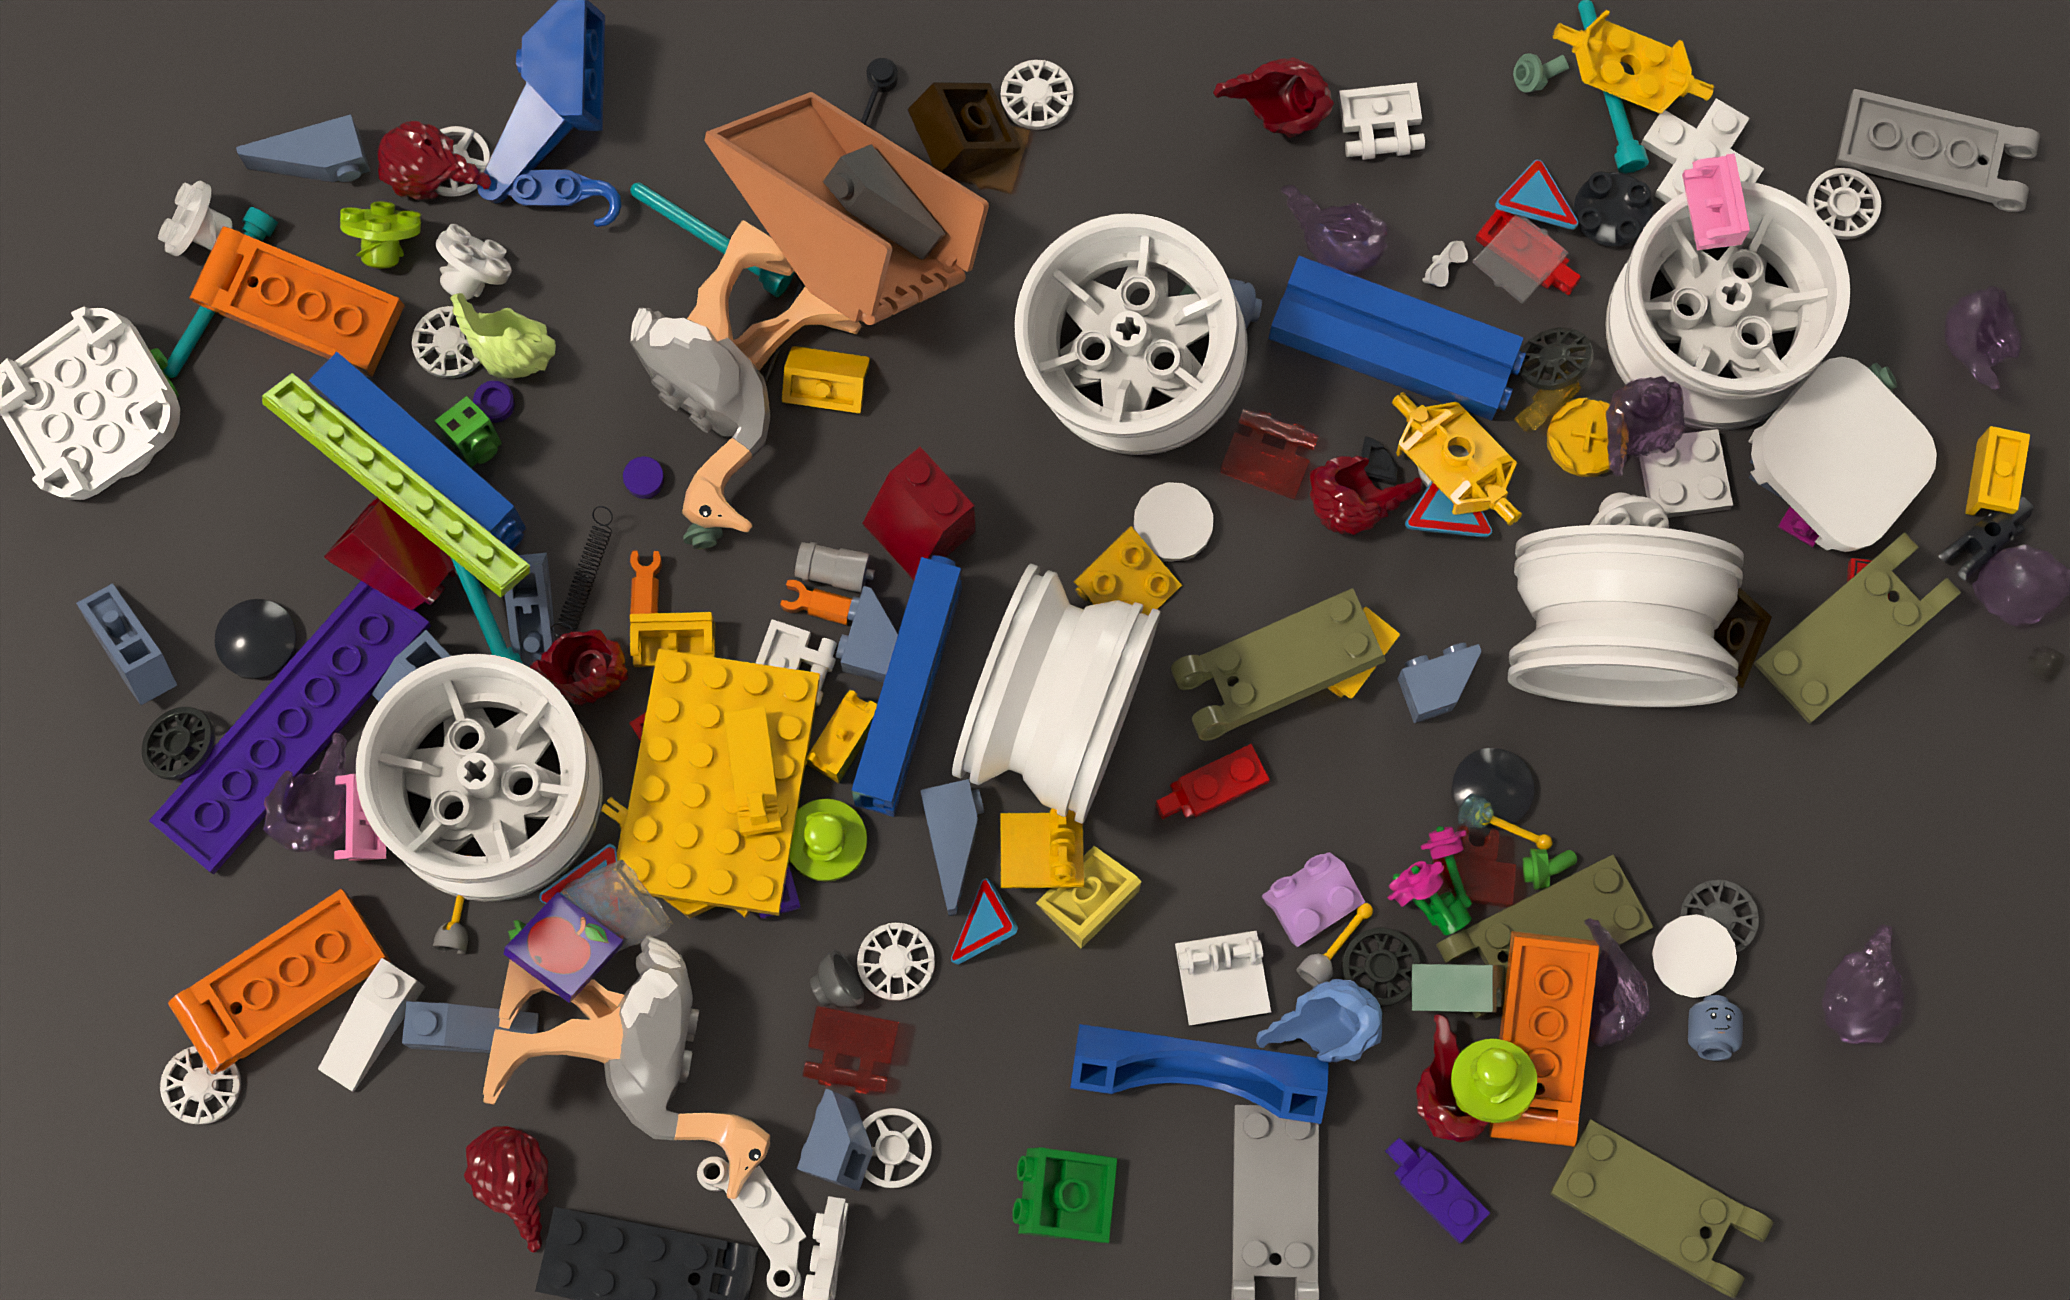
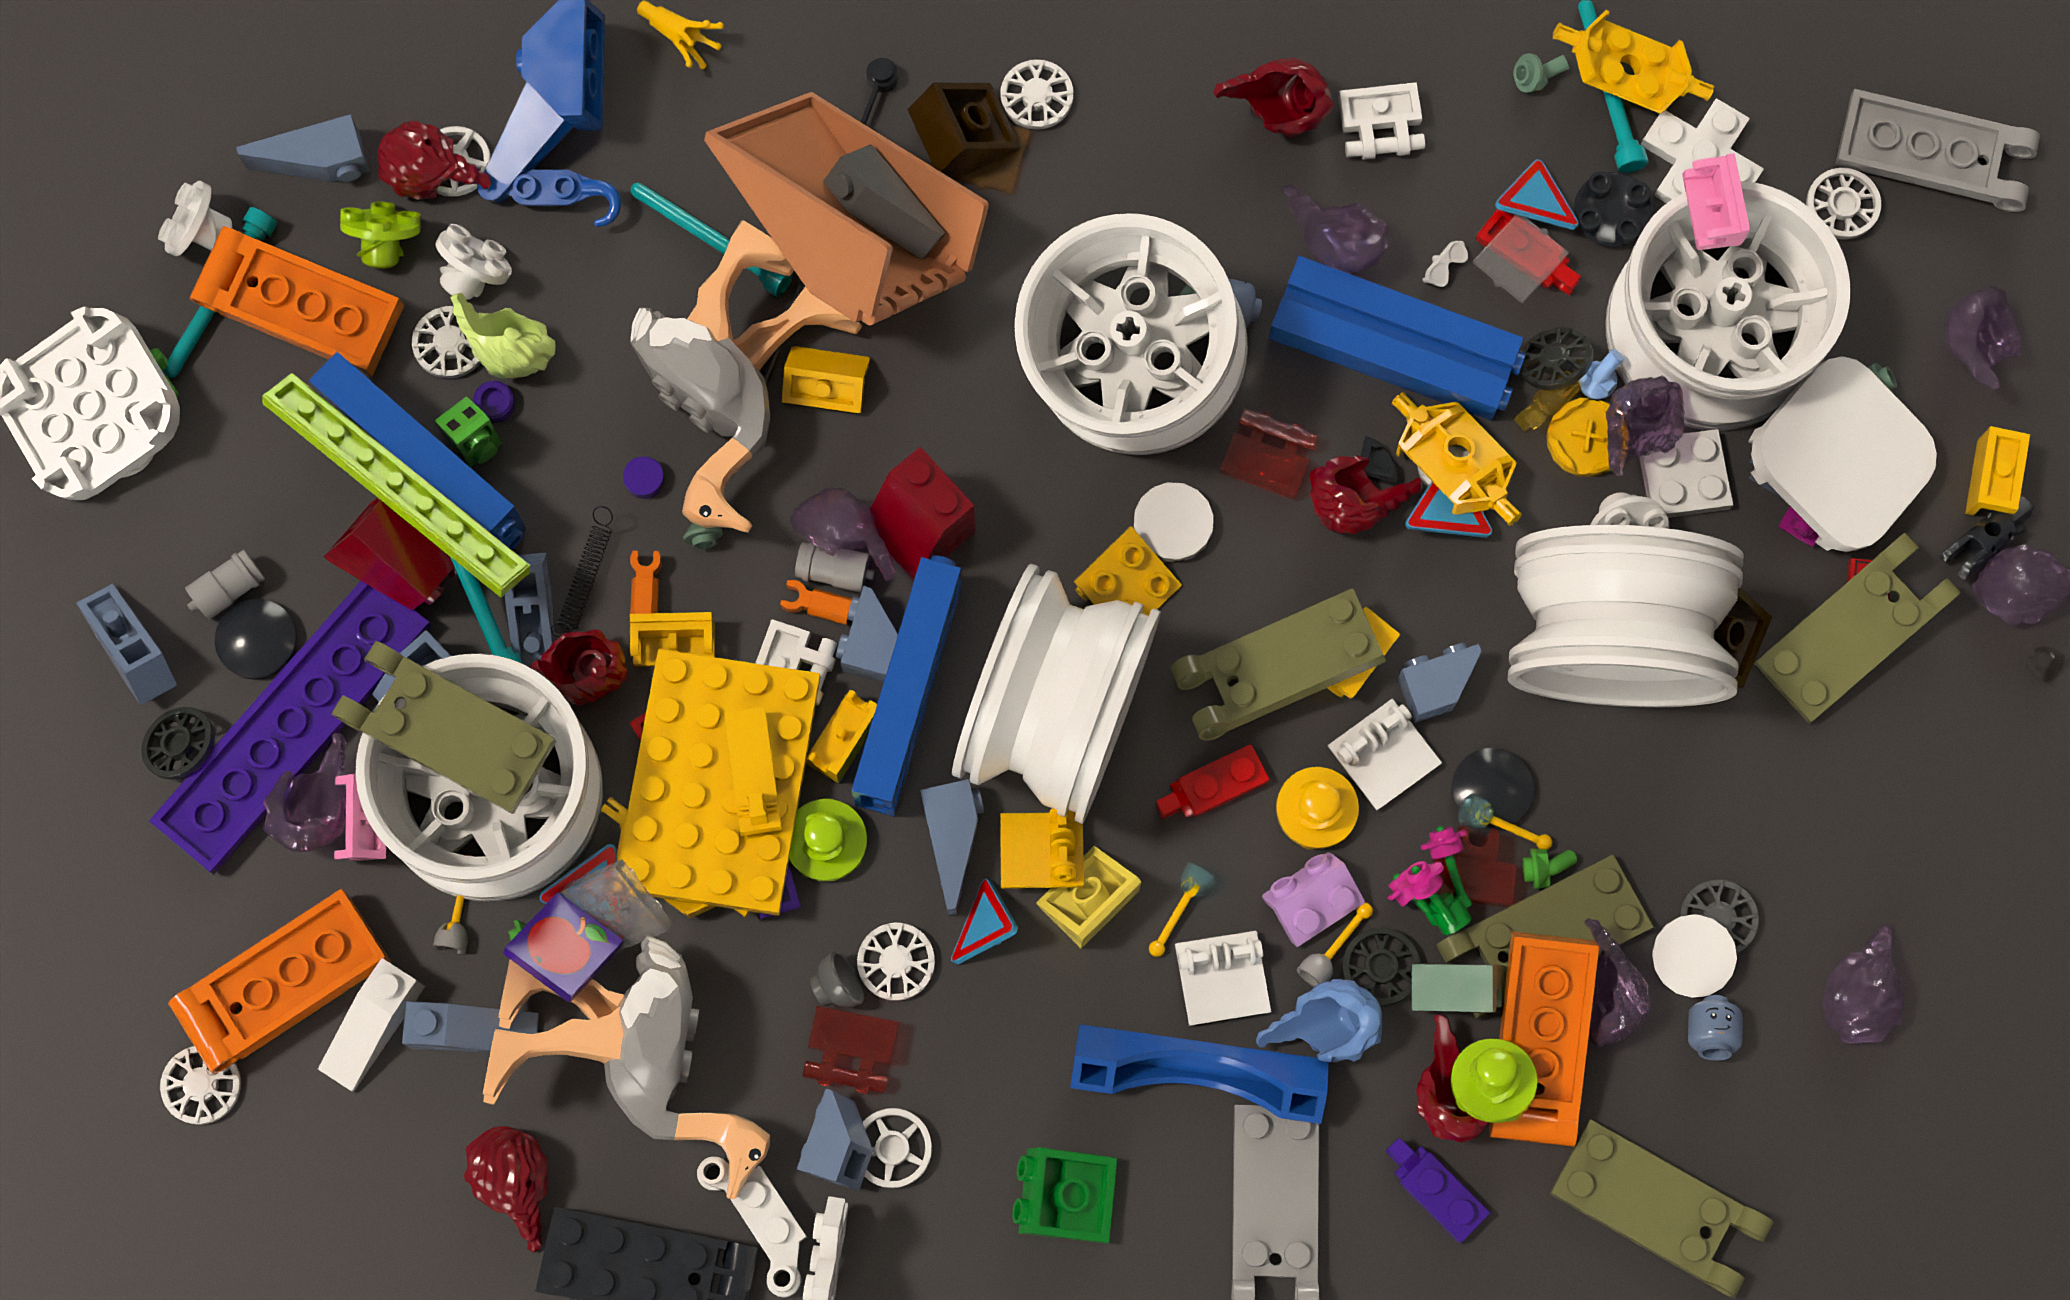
none -> light grey piece [185,549,265,620]
none -> olive hinge [331,641,556,814]
none -> yellow piece [637,0,724,69]
none -> clear purple hair [790,488,896,581]
none -> hinge [1149,862,1217,957]
none -> yellow plate [1276,767,1359,850]
none -> white hinge [1328,698,1442,810]
none -> light blue plate [1577,349,1624,400]

